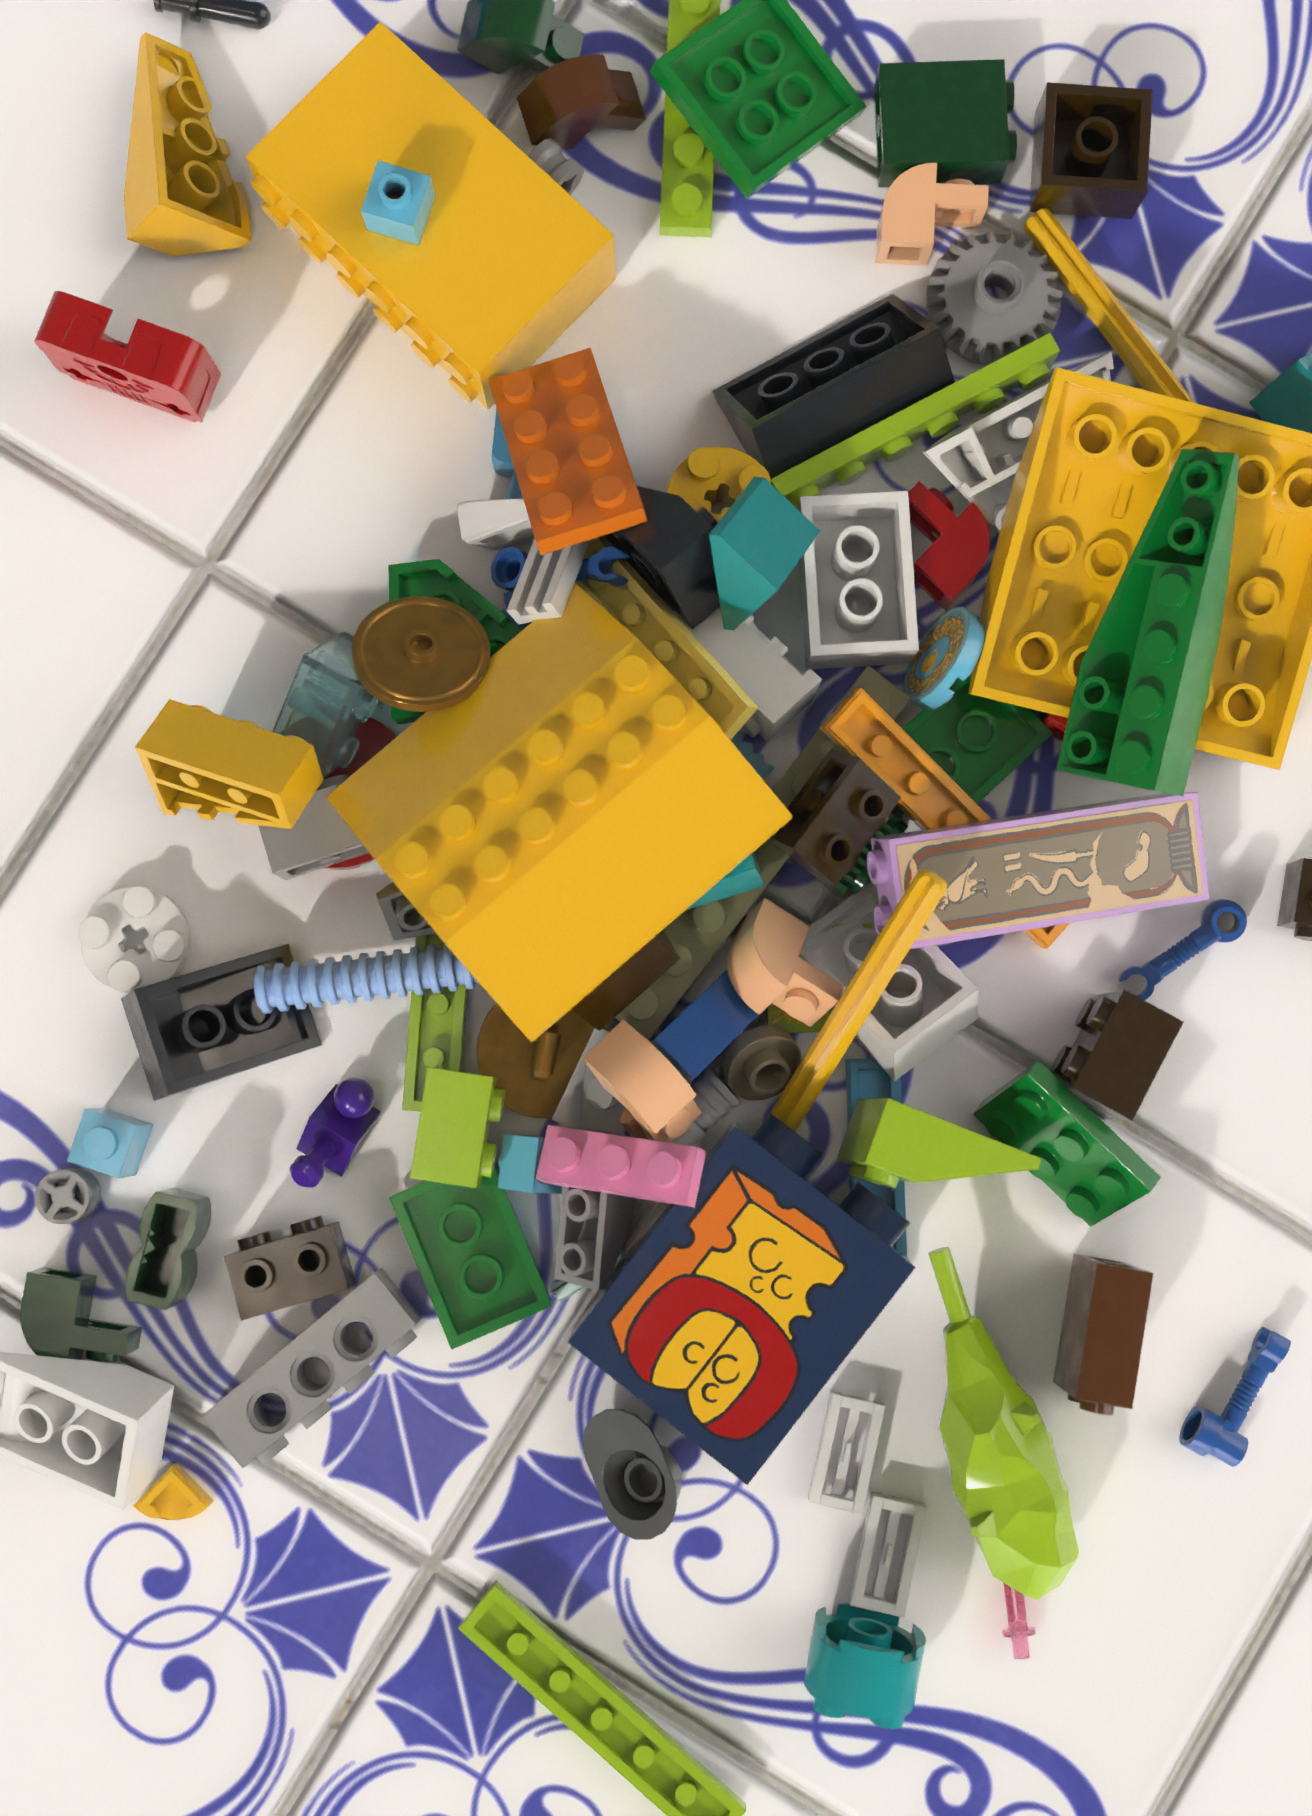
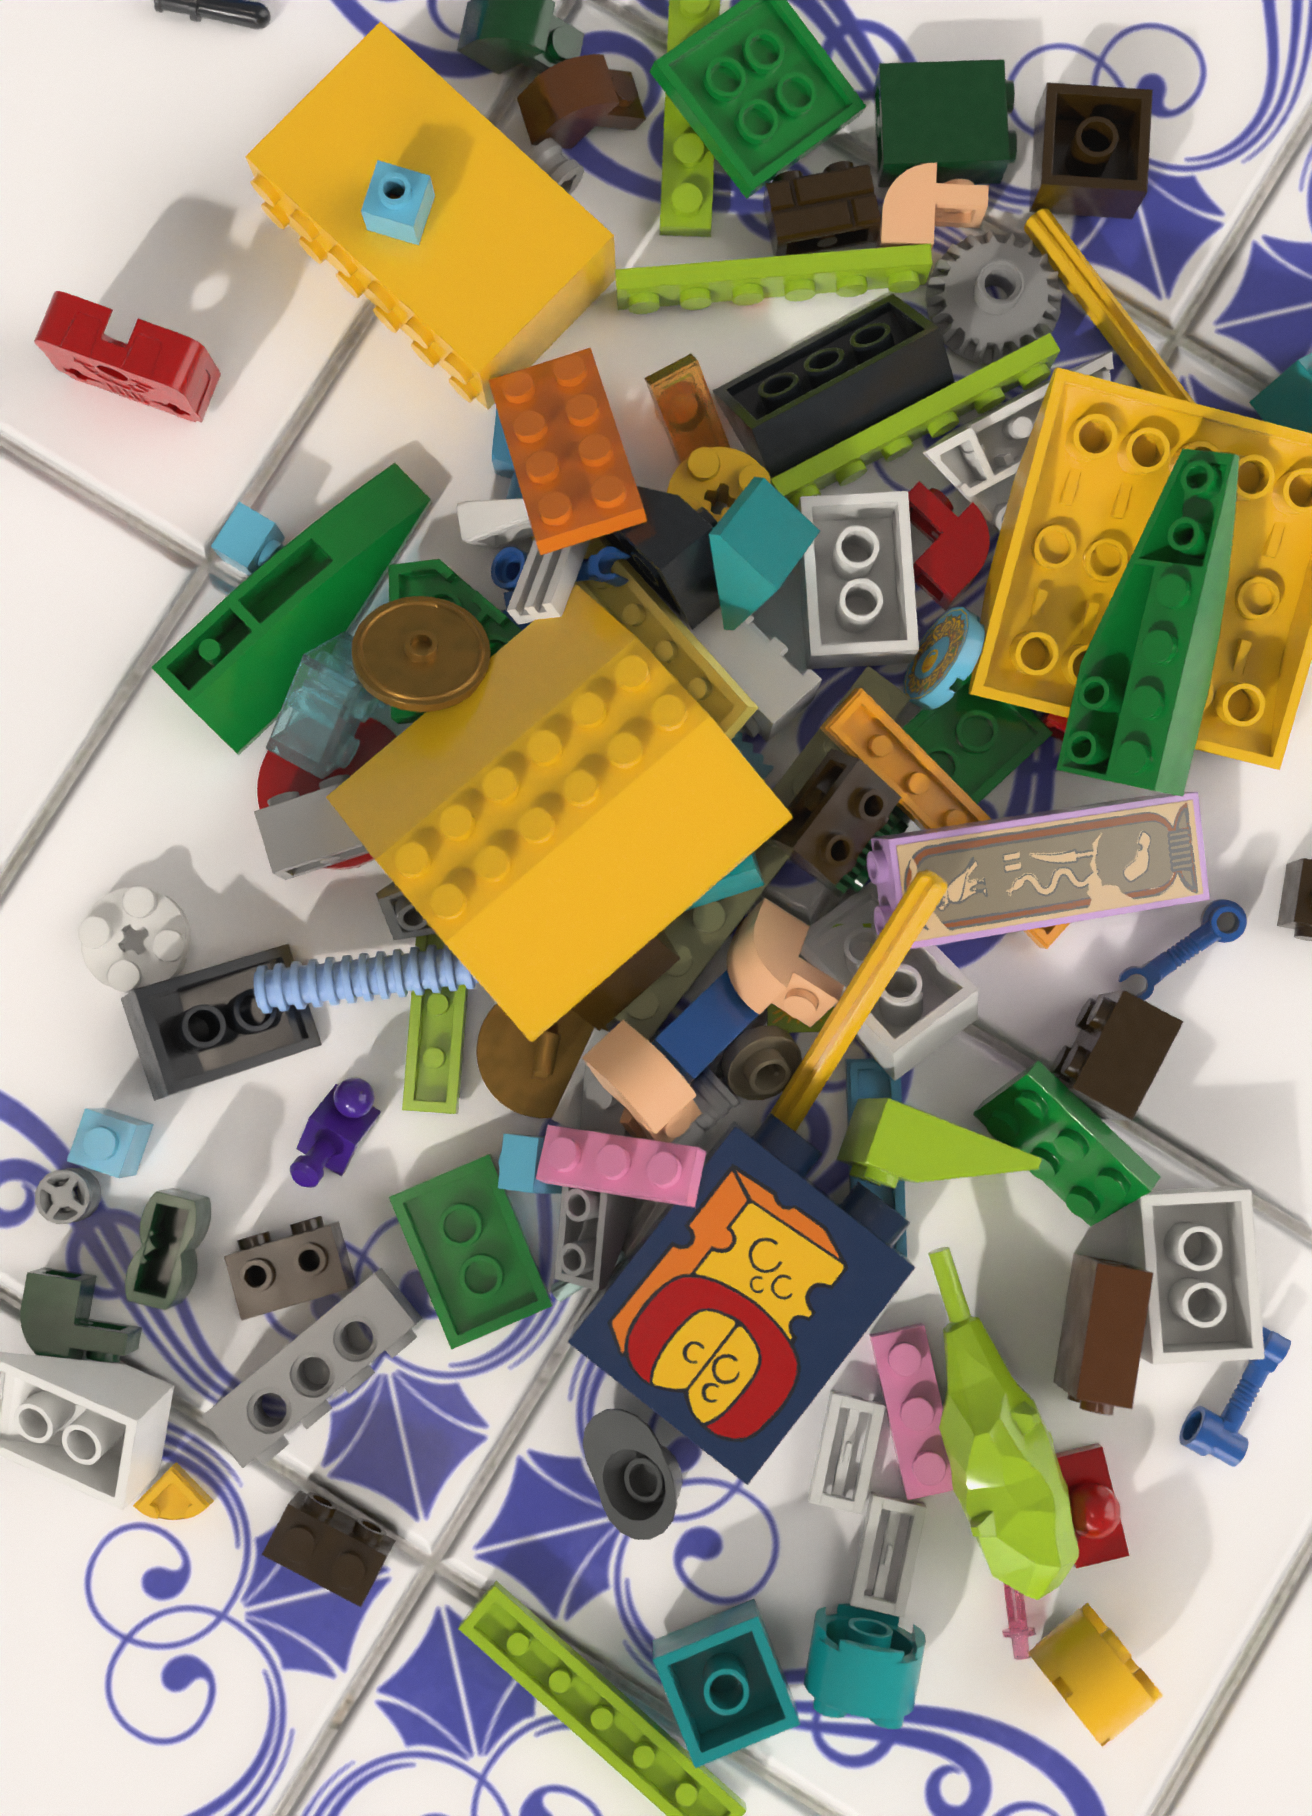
yellow wedge [124,32,252,257] -> none
yellow wedge [135,699,324,829] -> none
lime brick [410,1067,505,1188] -> none
none -> green wedge [151,463,432,755]
none -> medium azure plate [211,502,285,576]
none -> dark brown brick [262,1490,396,1607]
none -> lime plate [615,244,933,314]
none -> clear orange tile [644,353,731,465]
none -> teal brick [653,1599,801,1768]
none -> dark brown brick [763,161,881,256]
none -> bright pink plate [869,1323,953,1500]
none -> yellow brick [1028,1603,1163,1747]
none -> red tile [1056,1443,1130,1569]
none -> white brick [1126,1186,1265,1365]

